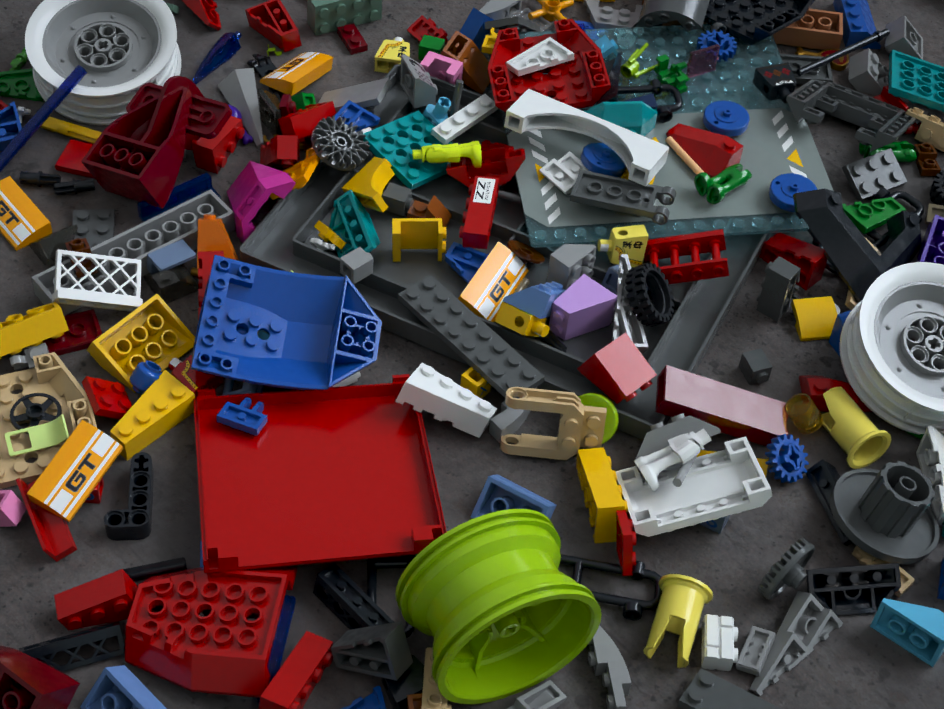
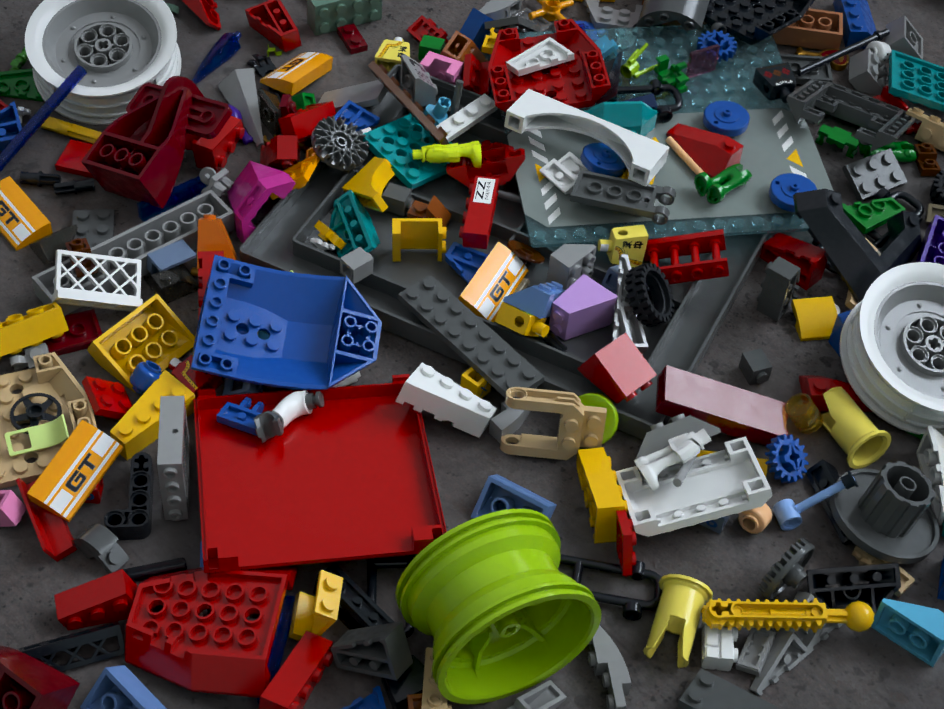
none -> dark grey brick [72,523,130,574]
none -> light grey piece [157,396,191,521]
none -> light grey hips [199,167,234,198]
none -> piece [254,390,324,443]
none -> yellow panel [289,570,343,641]
none -> reddish brown plate [368,60,449,145]
none -> red bracket [463,53,490,95]
none -> yellow gear [701,598,874,633]
none -> light nougat head [738,503,772,534]
none -> light blue piece [772,470,859,531]
none -> green piece [815,124,860,159]
none -> white head [865,41,892,65]

